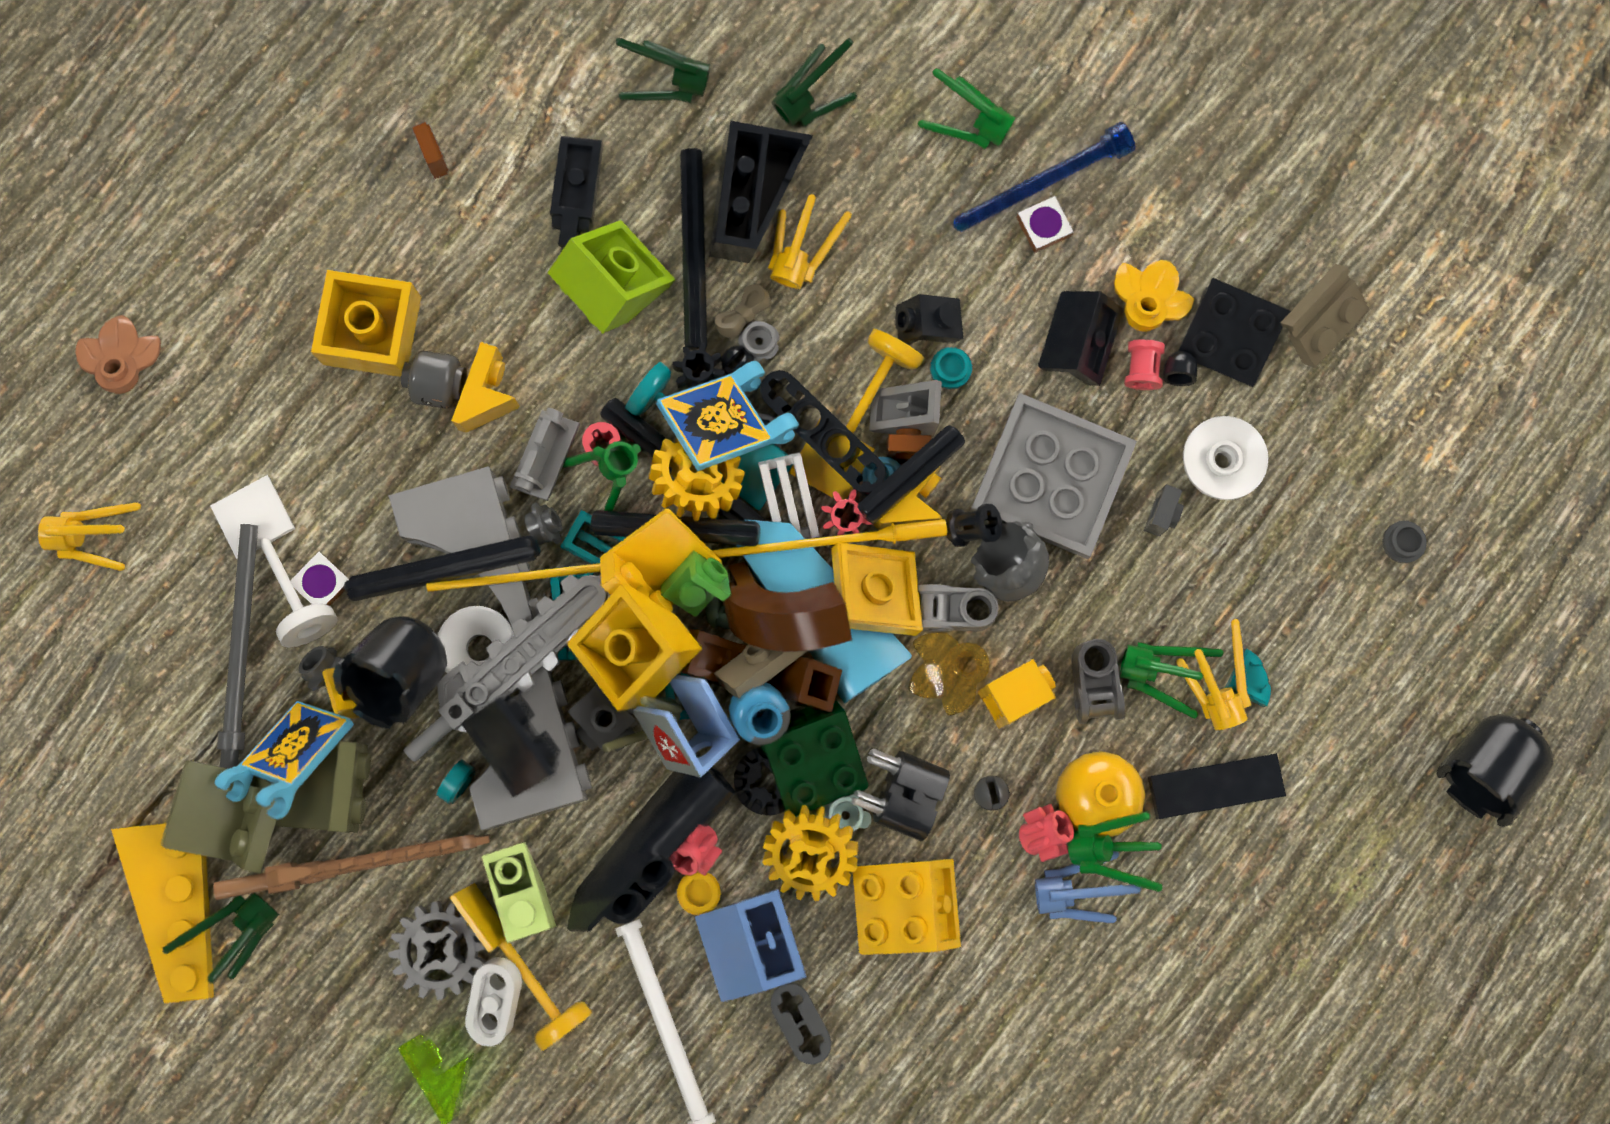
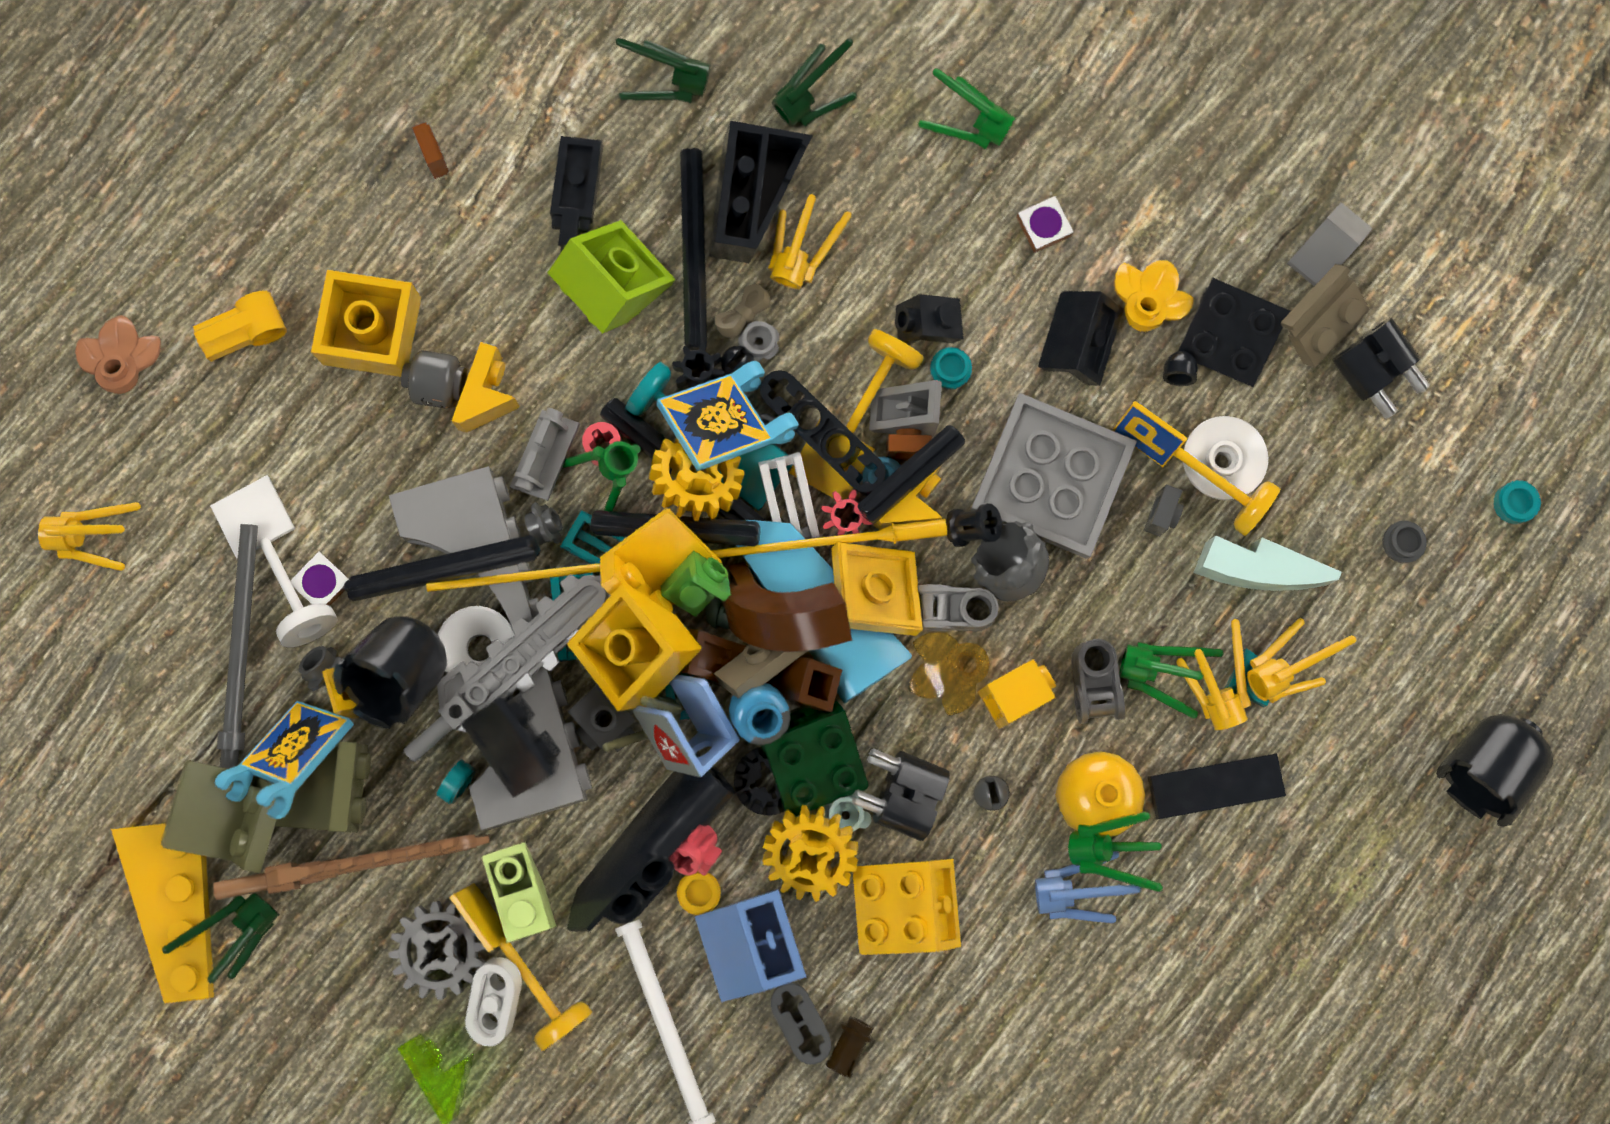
clear blue piece [953,121,1136,232] -> none
coral gear [1019,804,1074,862] -> none
coral bush [1124,339,1165,390] -> none
none -> yellow piece [193,291,287,362]
none -> dark brown pin [825,1016,874,1078]
none -> yellow piece [1112,401,1281,536]
none -> light aqua slope [1193,536,1342,591]
none -> yellow plant [1247,618,1356,703]
none -> light grey slope [1287,202,1373,286]
none -> black piece [1332,317,1429,418]
none -> teal tile [1493,480,1541,524]

